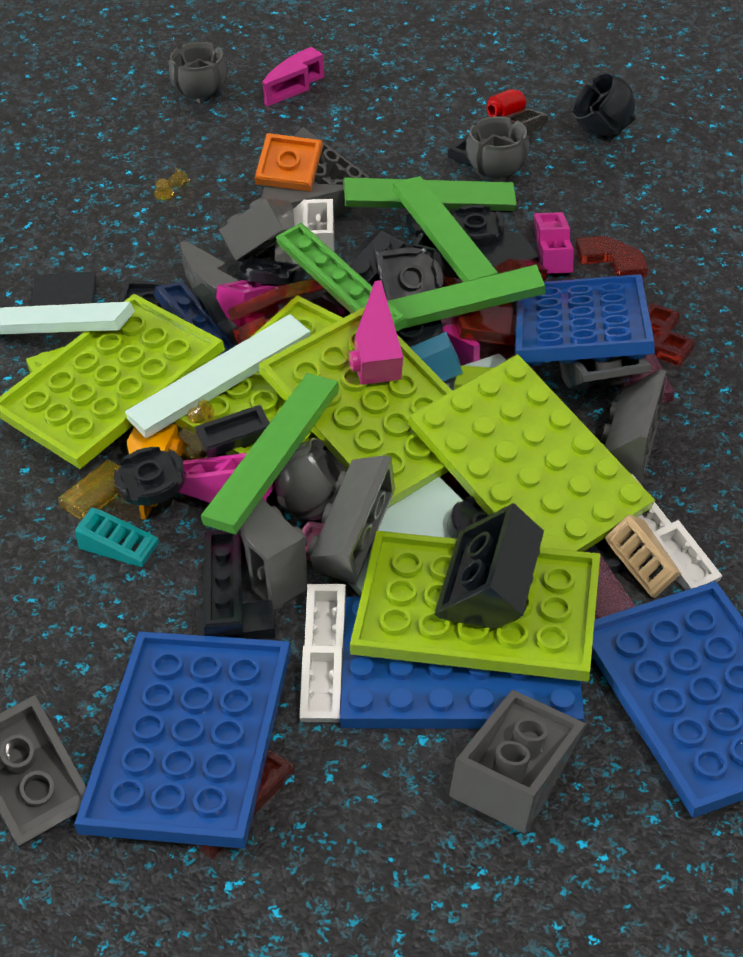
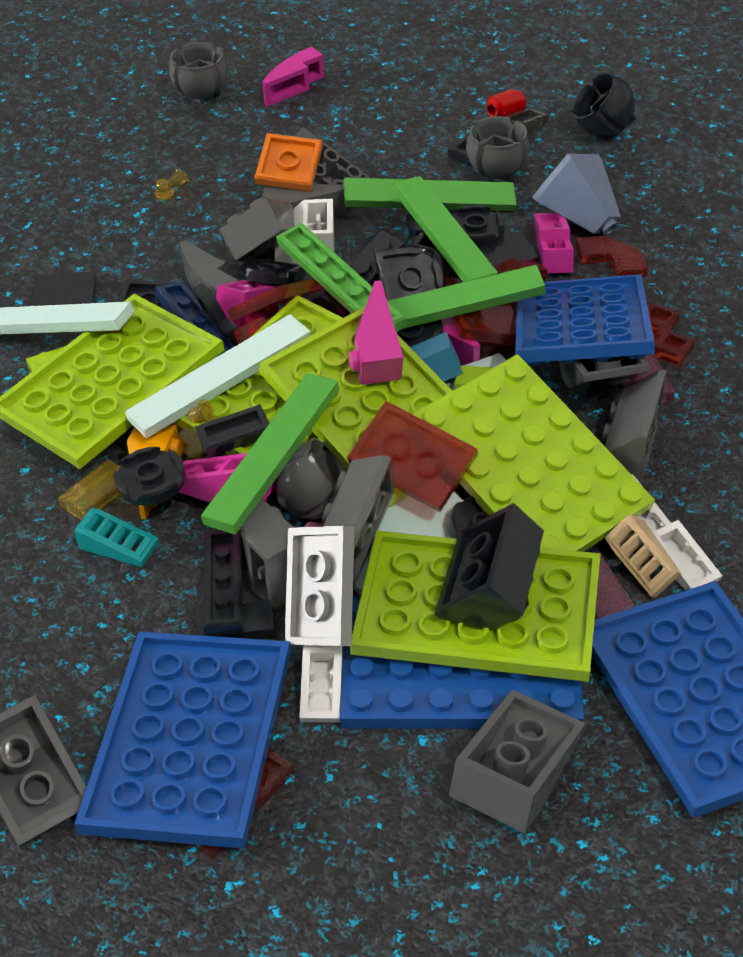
none -> plate [285,526,354,646]
none -> clear red tile [347,401,478,512]
none -> sand blue slope [532,153,621,236]

